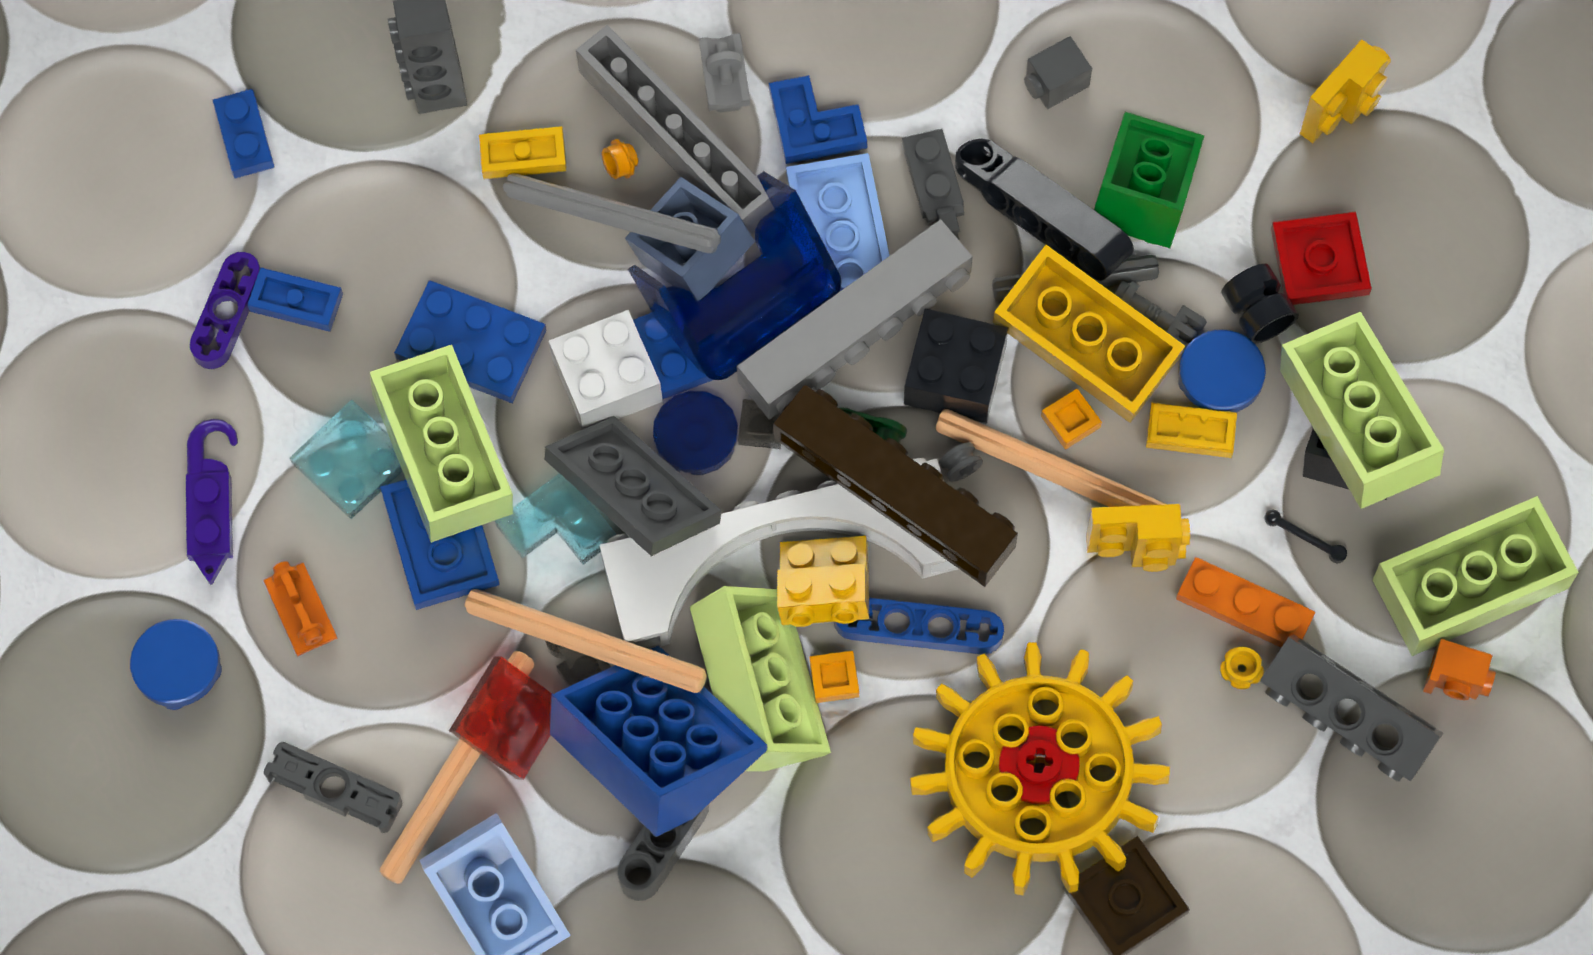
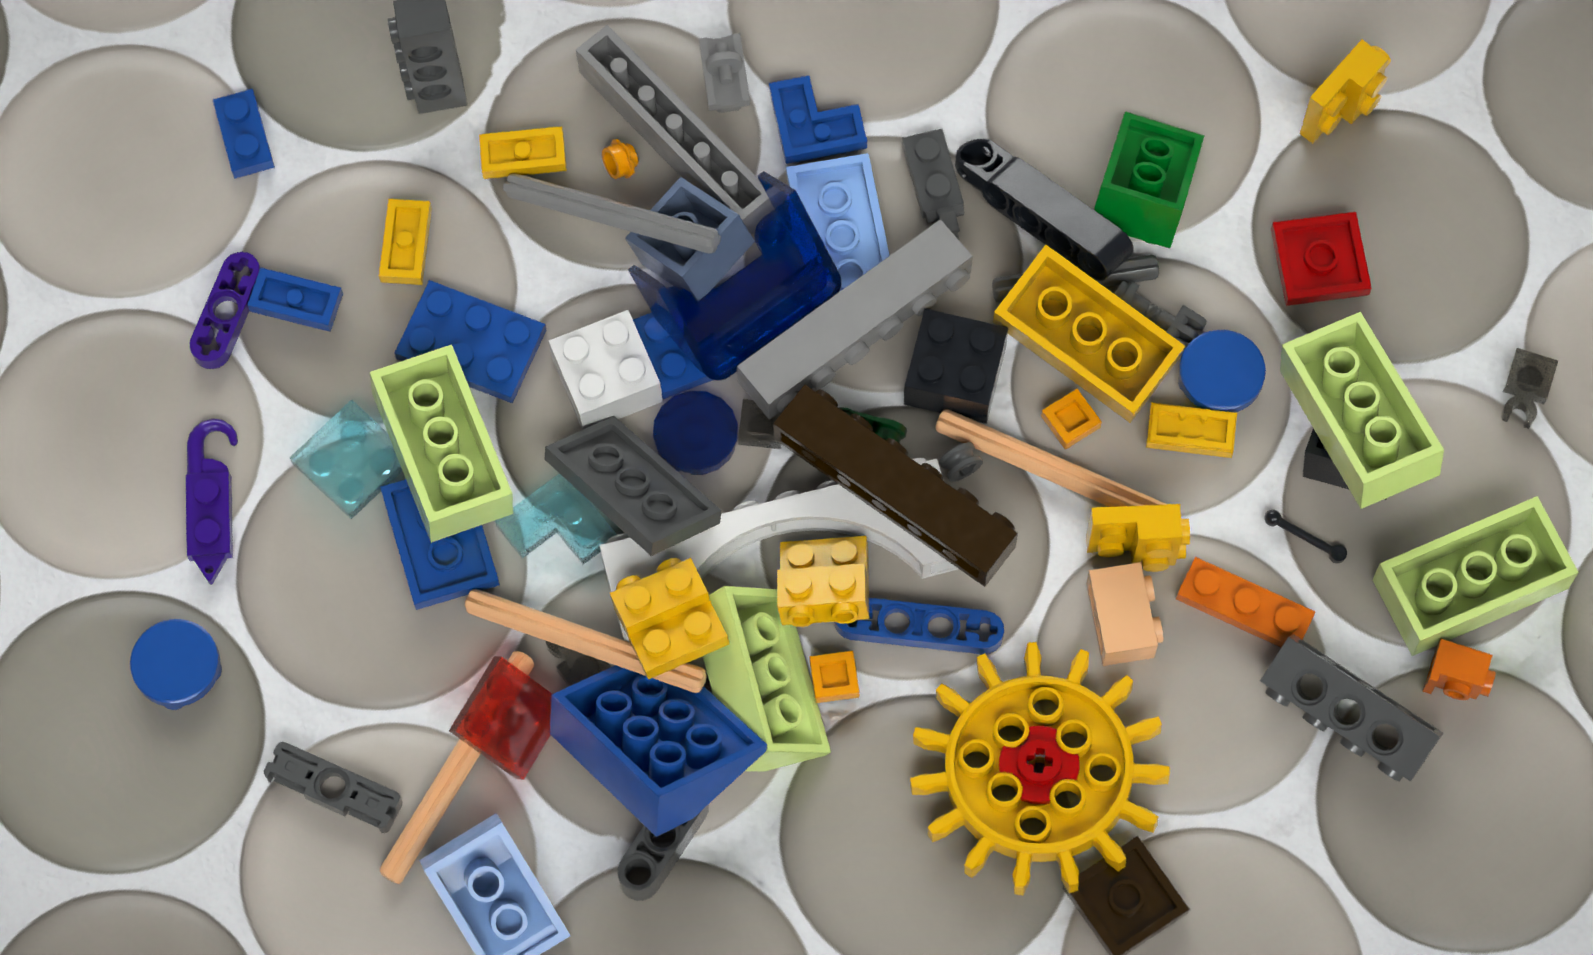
orange hinge [263,561,337,656] -> none
dark grey brick [1024,36,1092,110] -> none
yellow plate [1220,647,1264,689] -> none
black wheel [1221,263,1299,344] -> none
none -> yellow plate [379,199,432,285]
none -> yellow plate [610,558,729,680]
none -> light nougat brick [1086,562,1163,666]
none -> clear smoke plate [1501,348,1558,429]

